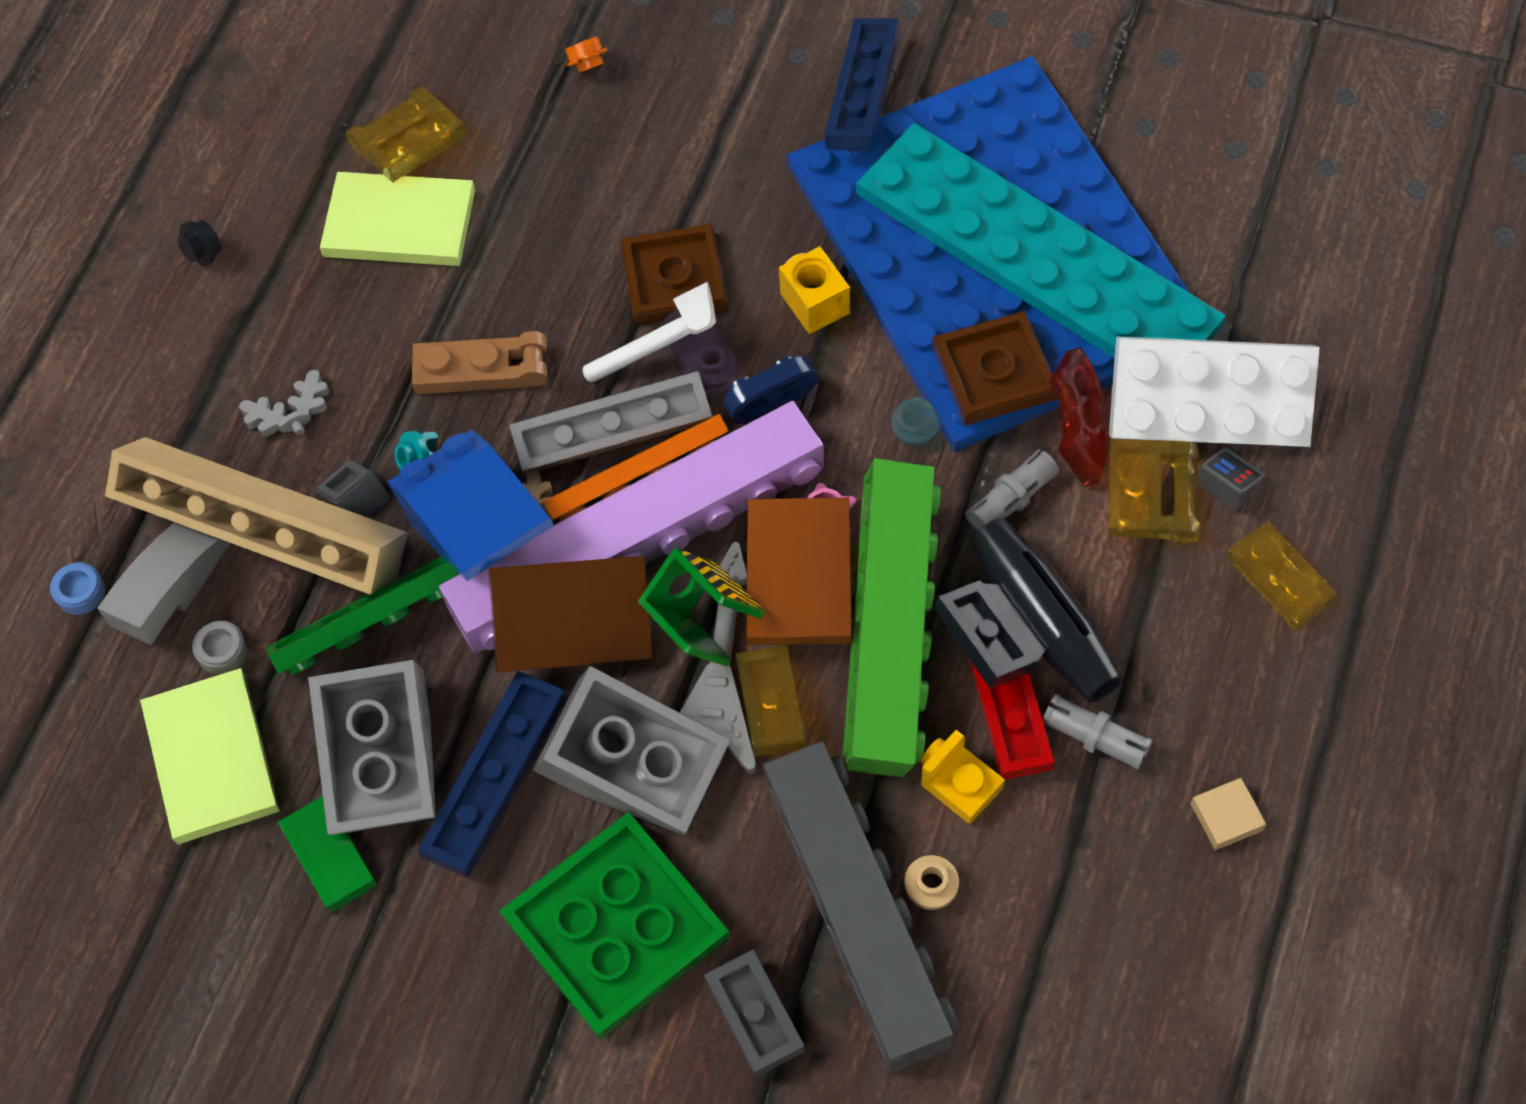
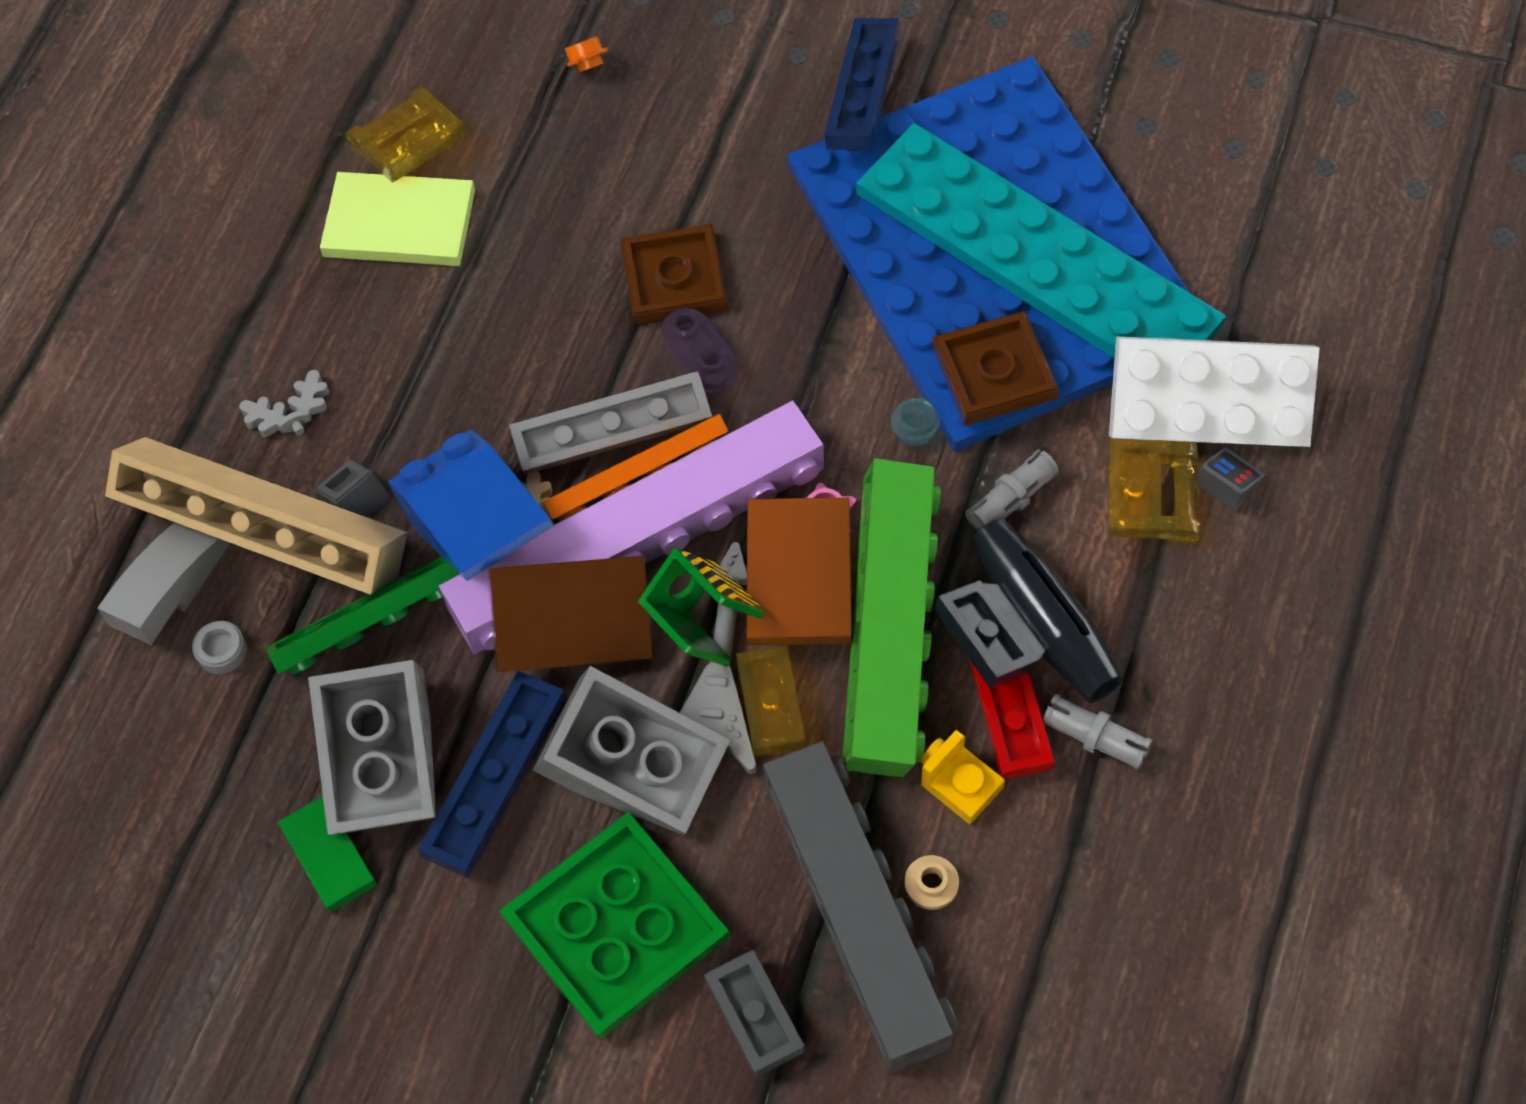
medium blue tile [50,562,105,615] -> none
yellowish green tile [140,668,280,845] -> none
black plate [178,220,221,266] -> none
teal plate [394,431,439,470] -> none
medium nougat plate [412,331,547,395] -> none
white piece [583,282,716,383] -> none
dark blue plate [723,356,819,424] -> none
yellow brick [779,246,850,334] -> none
clear red tile [1049,347,1109,487] -> none
tan tile [1191,778,1266,851] -> none
clear yellow plate [1227,521,1337,630] -> none

